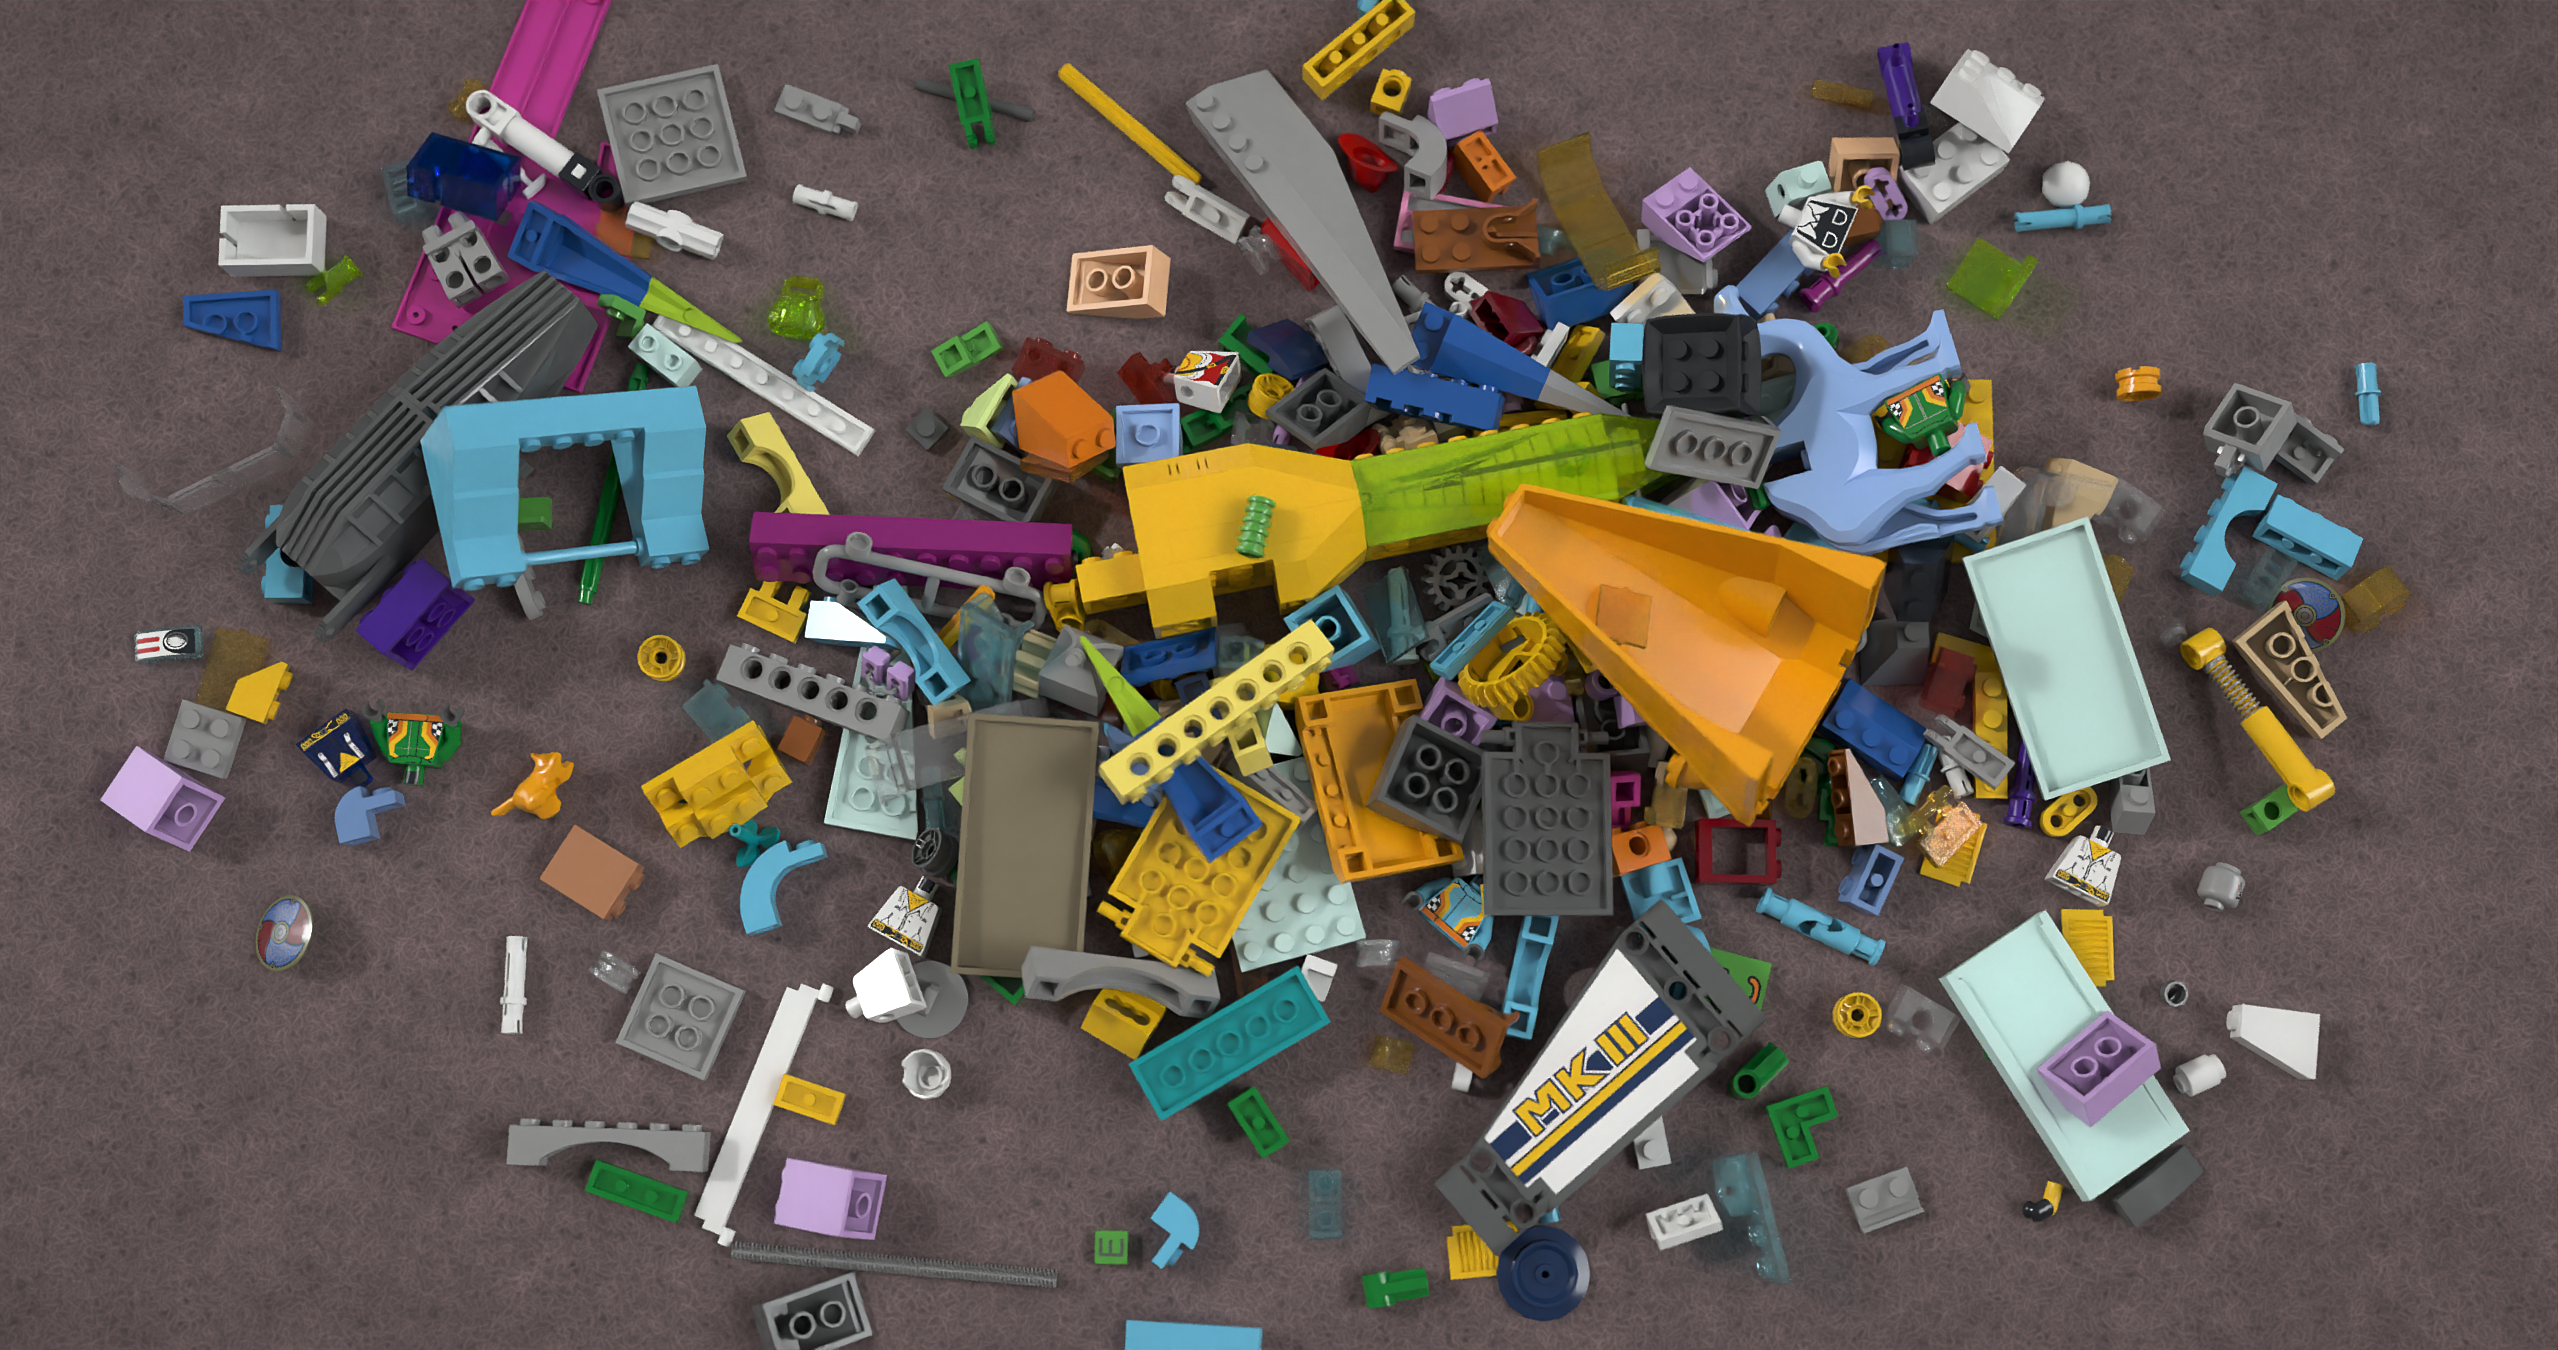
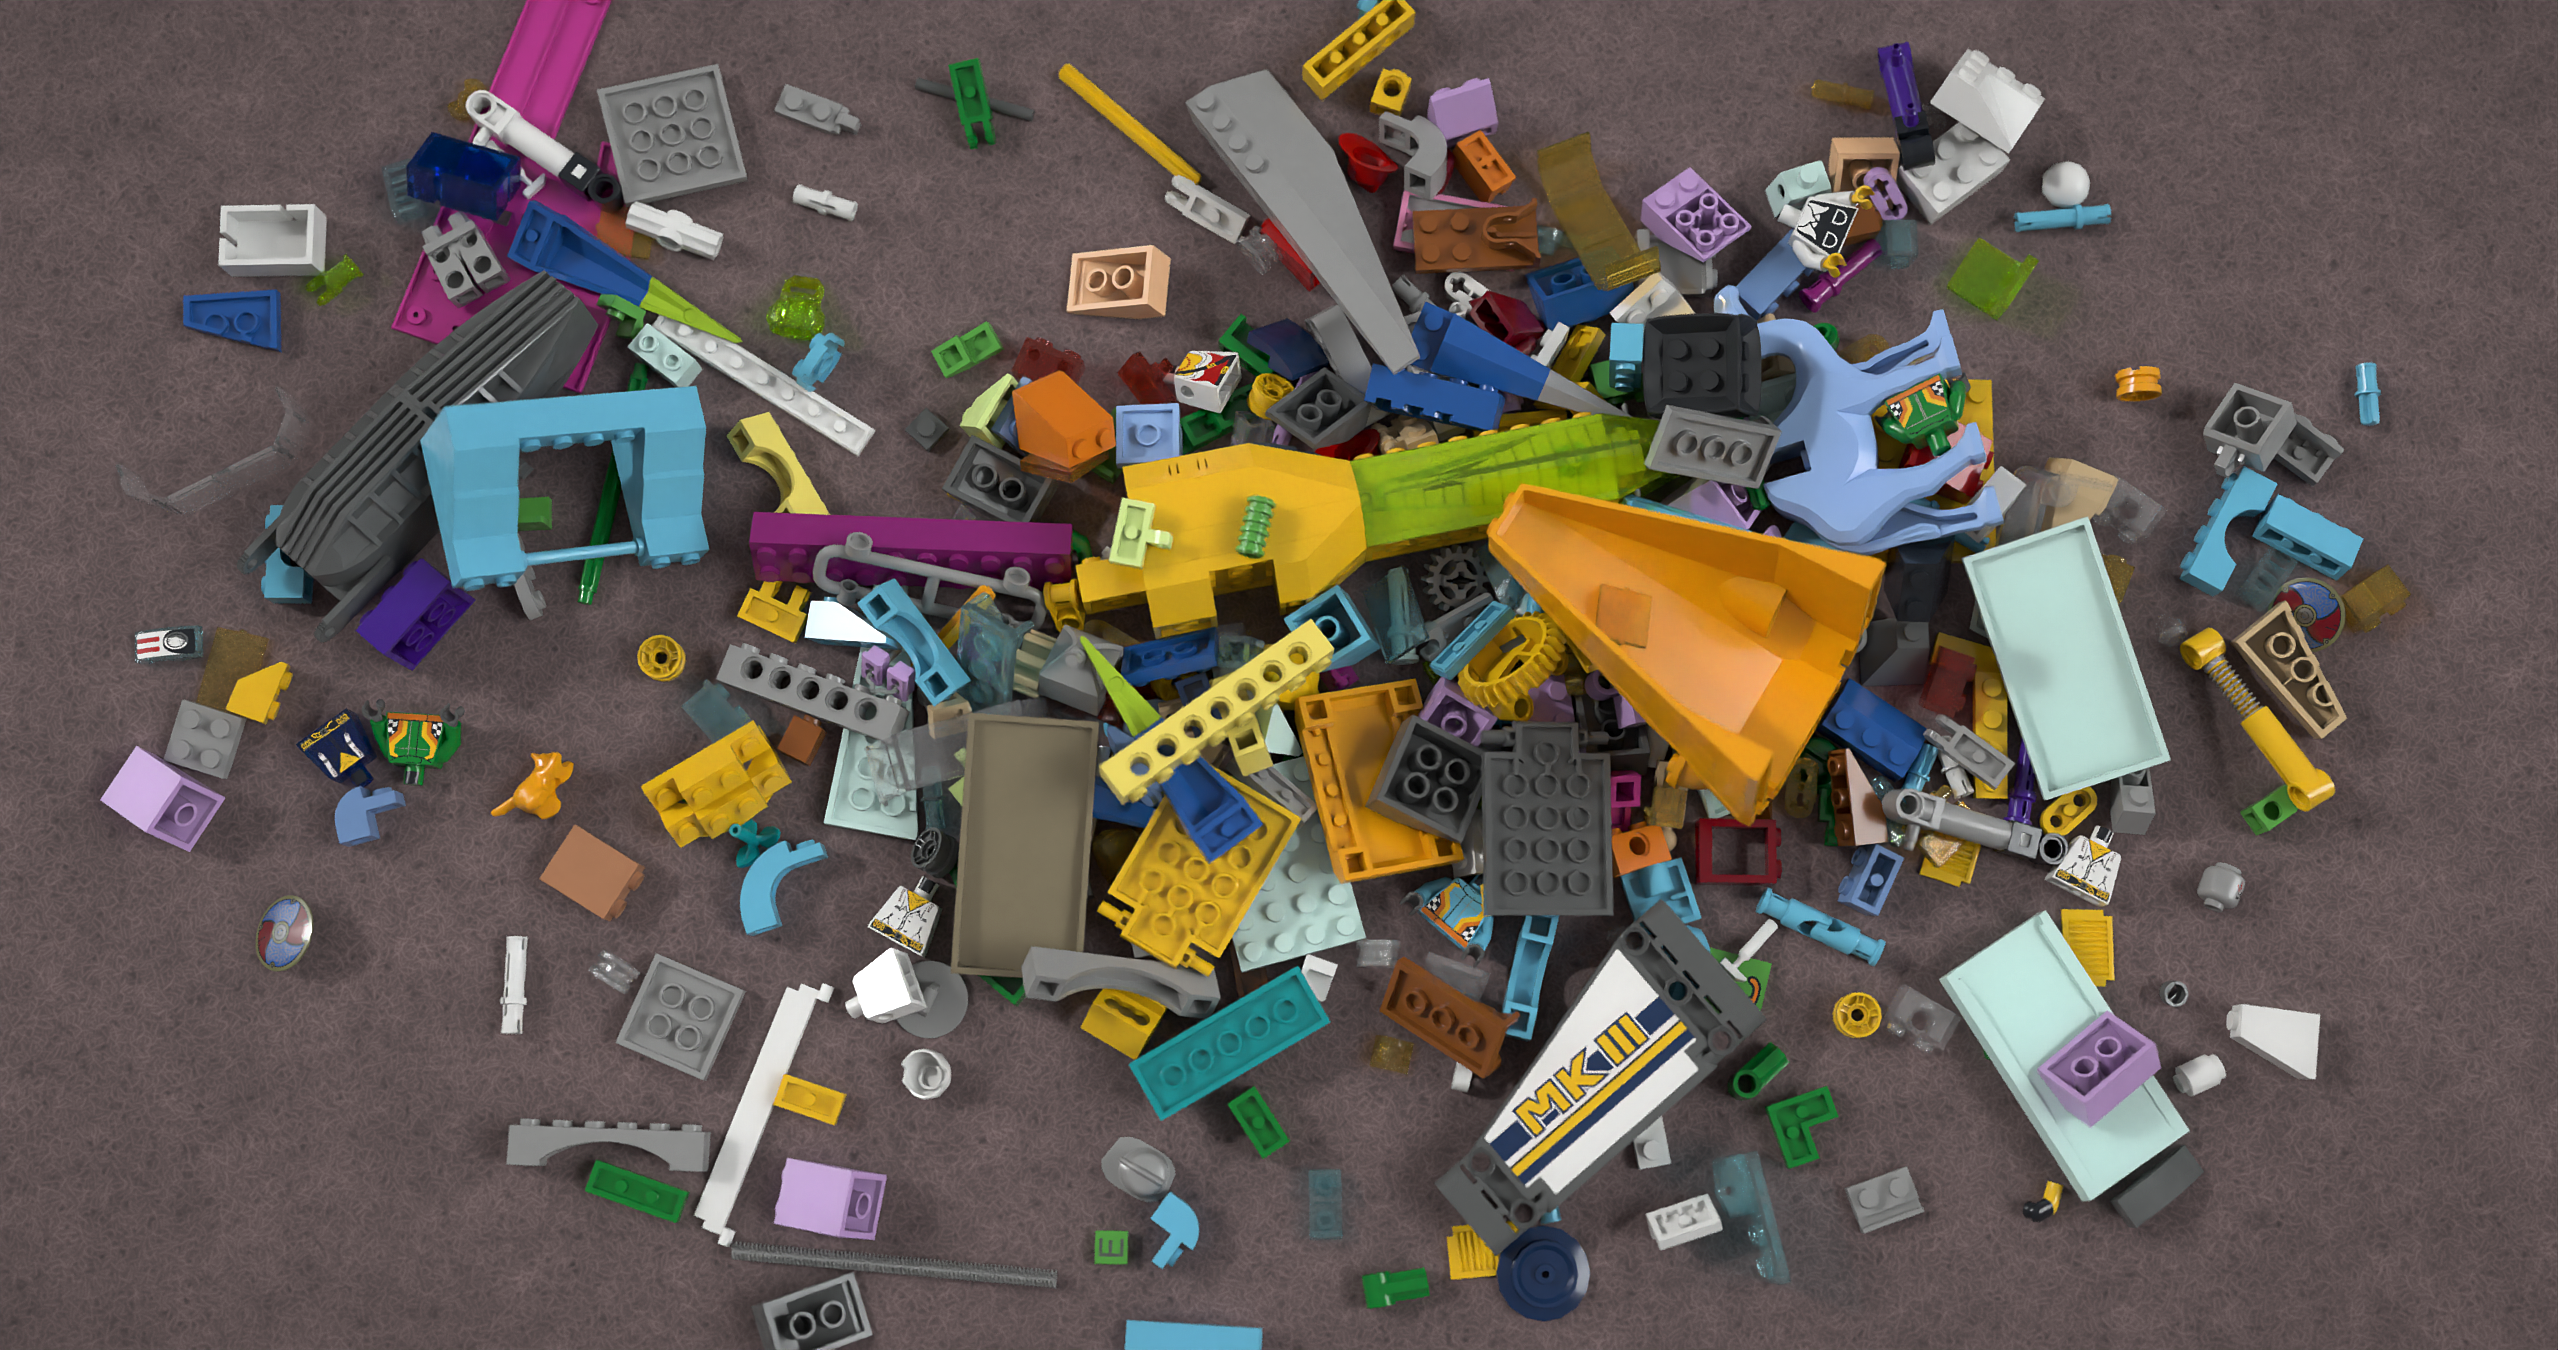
none -> light grey piece [1101,1137,1175,1202]
none -> yellowish green plate [1109,498,1173,569]
none -> white piece [1719,919,1778,983]
none -> light grey piece [1882,789,2068,865]

